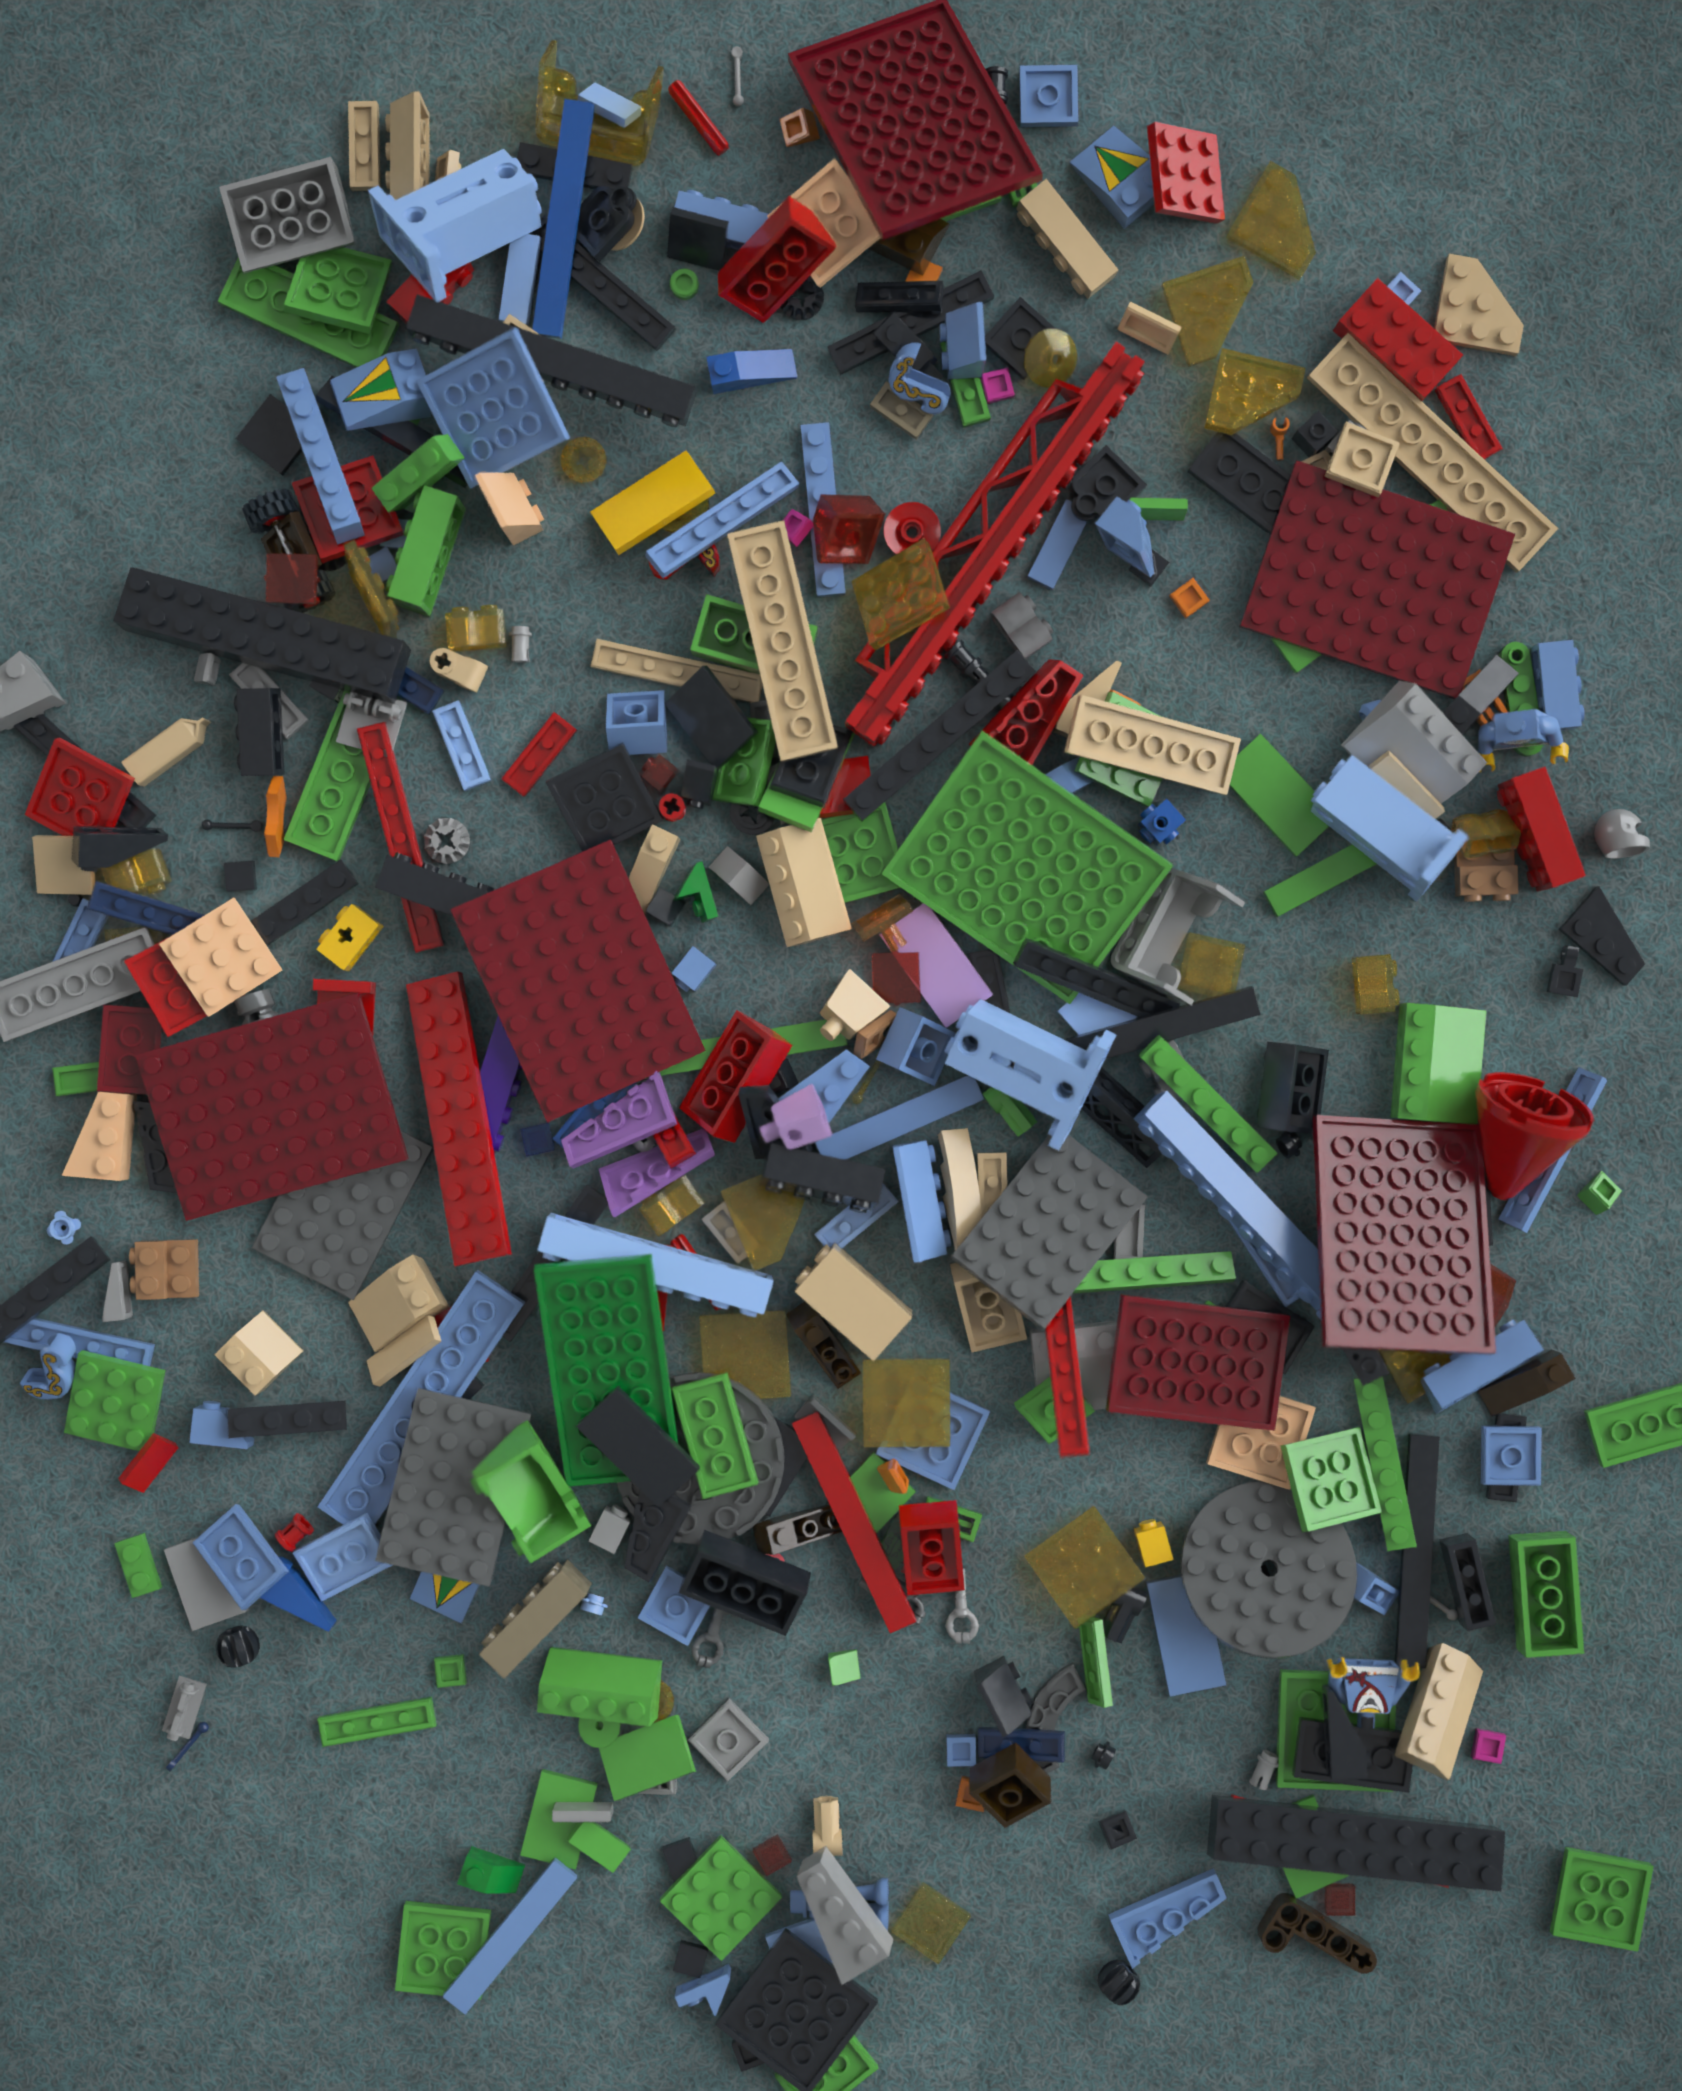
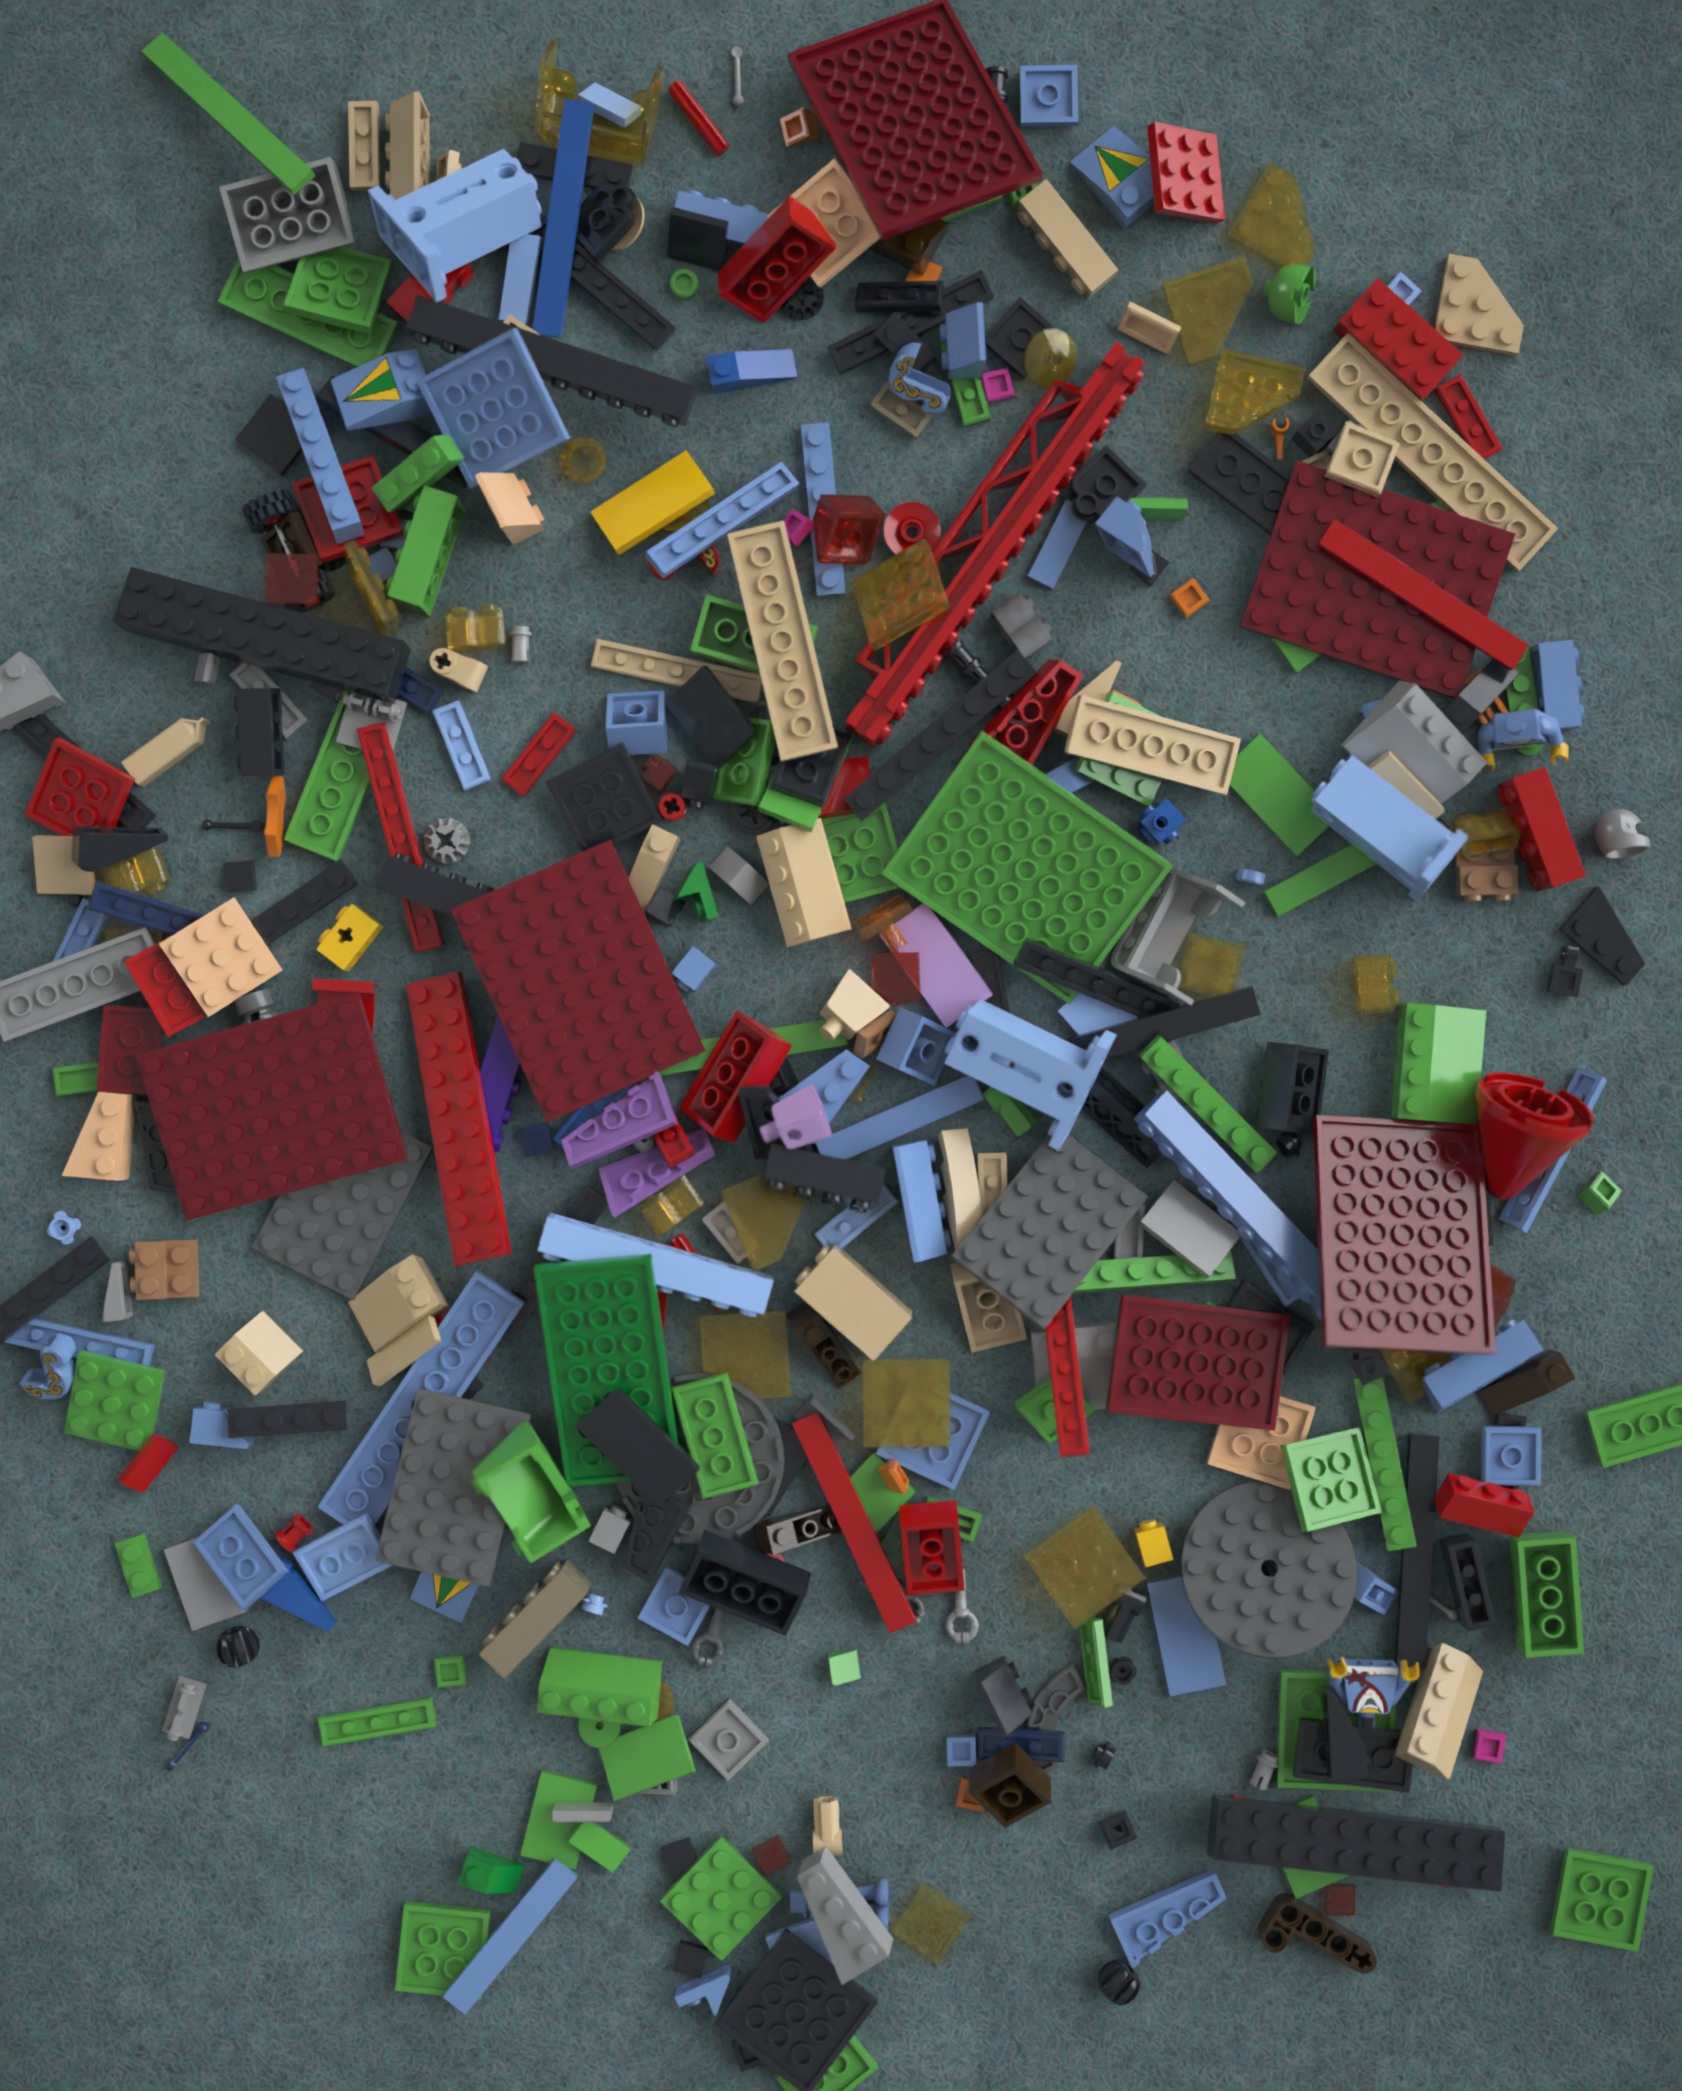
none -> bright green tile [141,33,315,195]
none -> black plate [1109,1656,1137,1685]
none -> light grey tile [1139,1180,1240,1278]
none -> medium blue tile [1235,868,1266,886]
none -> bright green cylinder [1264,263,1316,324]
none -> red tile [1317,519,1529,671]
none -> red brick [1434,1473,1534,1538]

